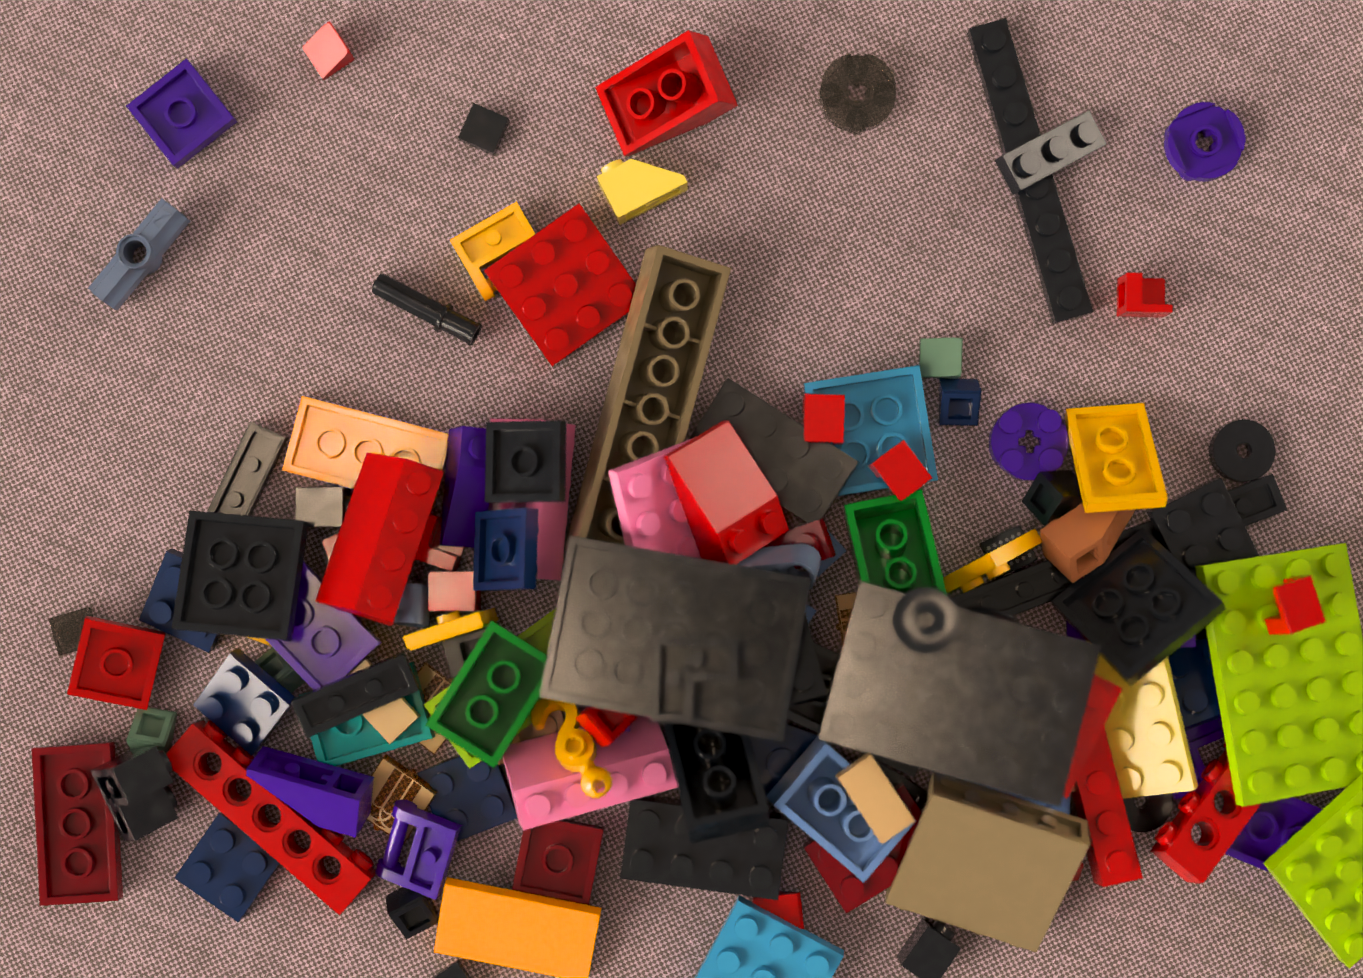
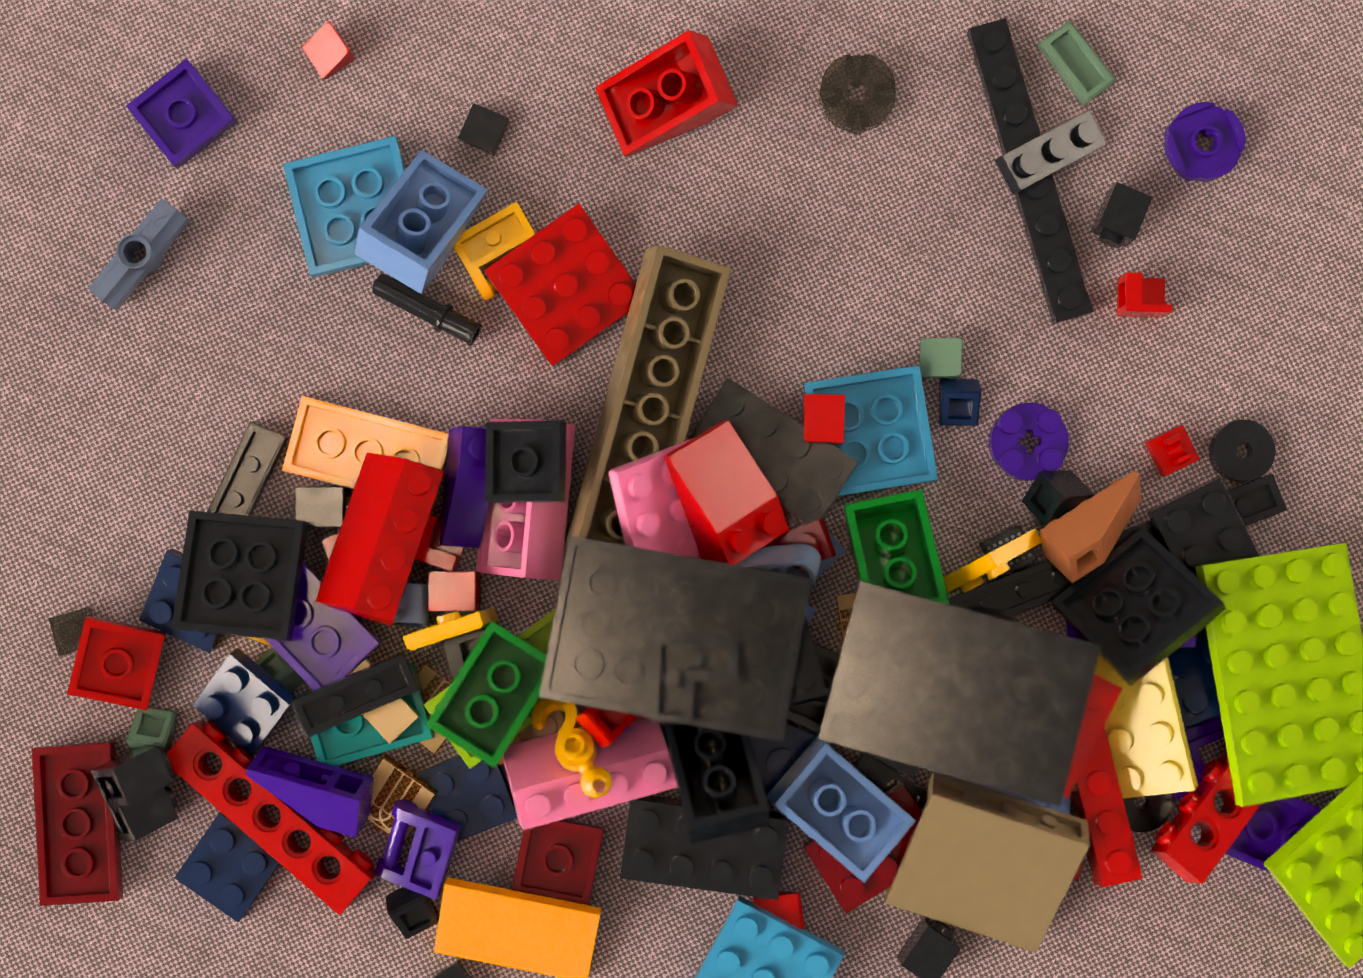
dark blue plate [473,507,539,591] -> none
light yellow slope [597,159,688,225] -> none
tan tile [835,753,915,844] -> none
red panel [868,440,932,501] -> none
black piece [892,587,959,654] -> none
yellow plate [1064,403,1168,513] -> none
red panel [1264,575,1326,635] -> none
none -> dark azure plate [283,136,405,278]
none -> medium blue slope [354,150,488,294]
none -> sand green tile [1037,20,1117,106]
none -> black brick [1090,182,1153,248]
none -> red tile [1144,425,1200,477]

